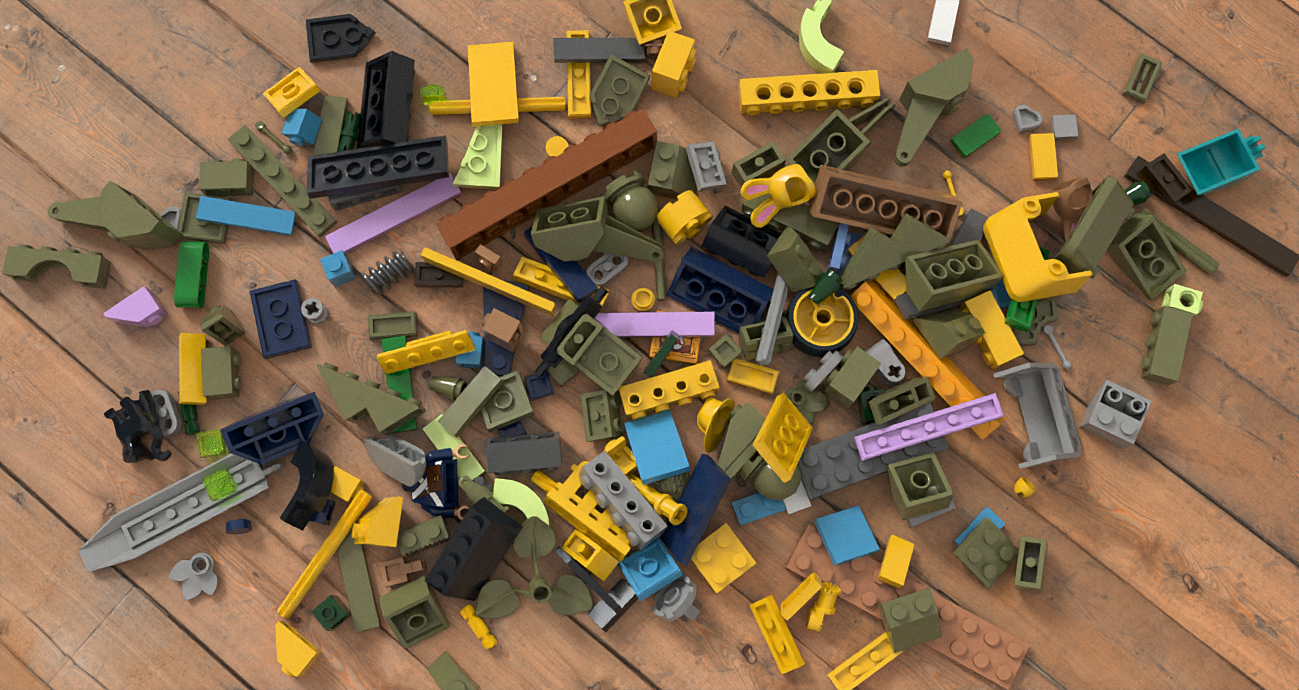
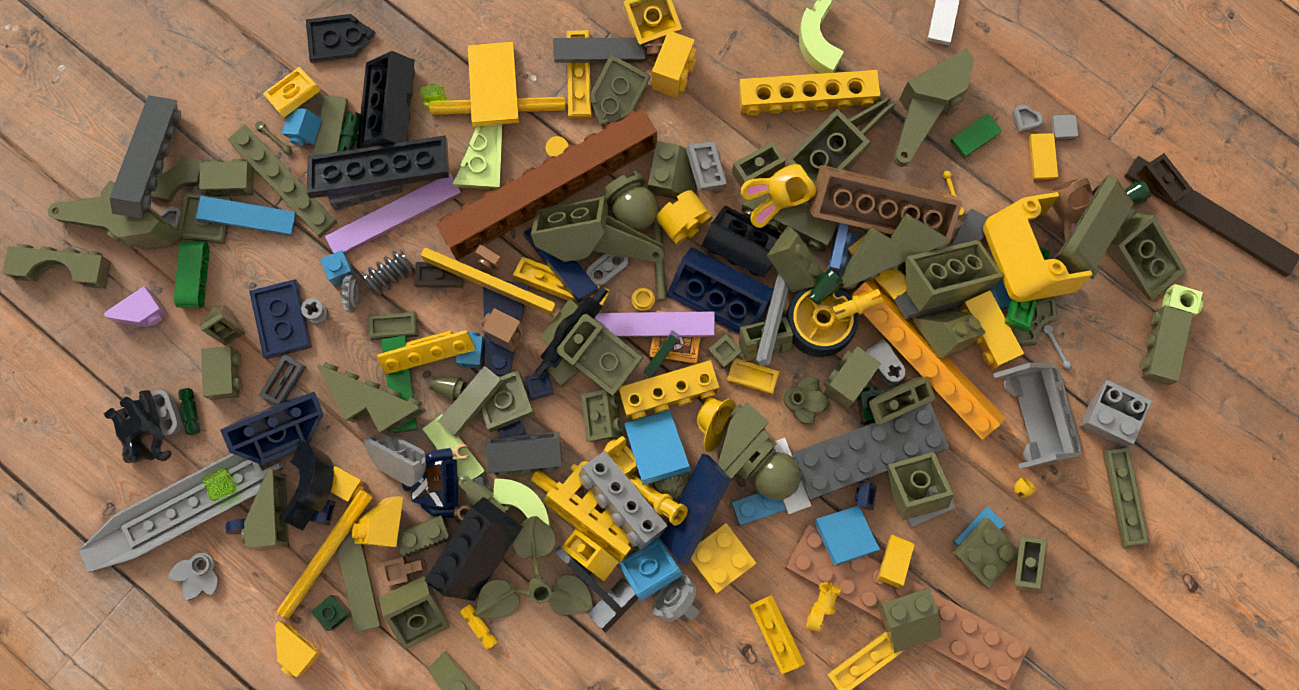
yellow tile [179,333,206,405] -> none
clear neon green plate [196,429,226,458] -> none
yellow tile [753,393,813,483] -> none
yellow tile [780,572,822,621] -> none
light grey plate [803,351,843,392] -> none
lavender tile [854,393,1004,461] -> none
olive tile [1122,53,1162,104] -> none
olive axle [1140,209,1219,274] -> none
teal piece [1177,128,1266,195] -> none
none -> dark grey brick [109,95,181,219]
none -> olive tile [151,156,204,202]
none -> olive slope [241,469,289,551]
none -> dark grey tile [259,354,306,405]
none -> light grey gear [341,275,360,313]
none -> yellow pin [832,289,884,321]
none -> dark blue plate [855,481,877,510]
none -> olive tile [1103,447,1149,547]

